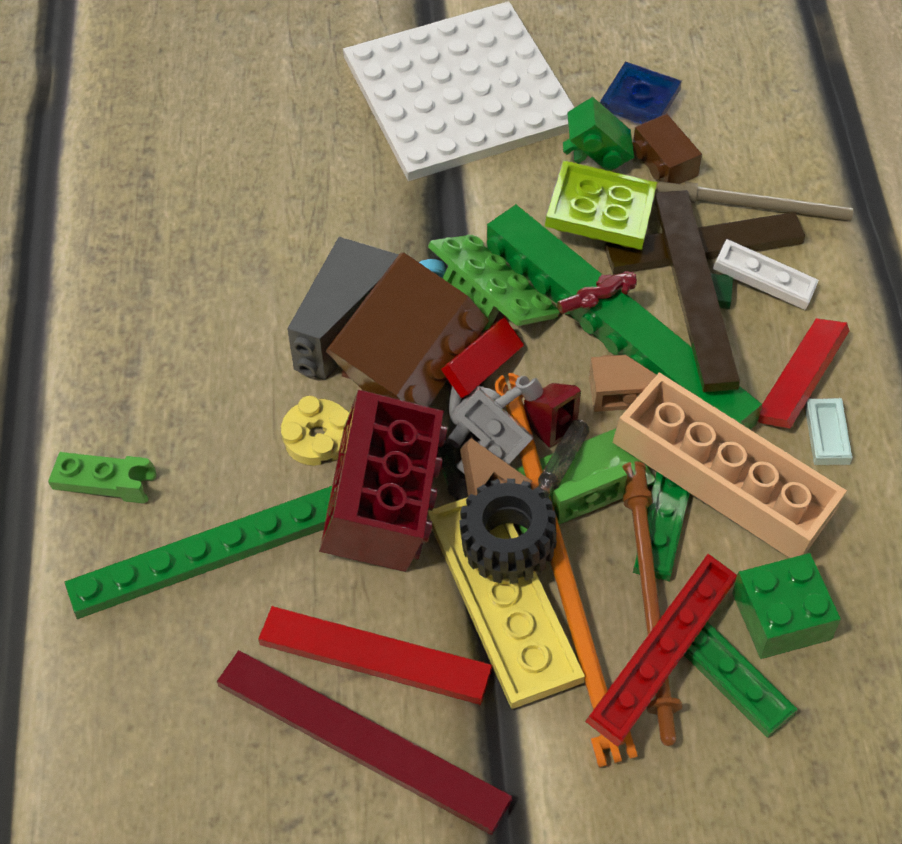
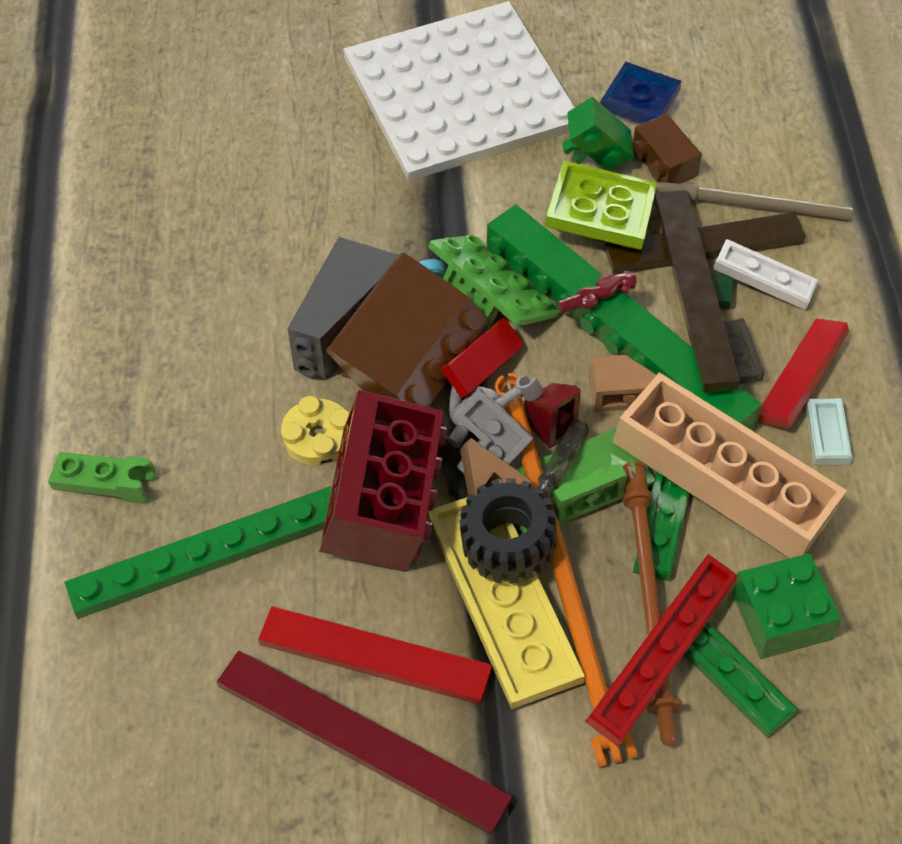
none -> clear smoke plate [724,318,765,385]

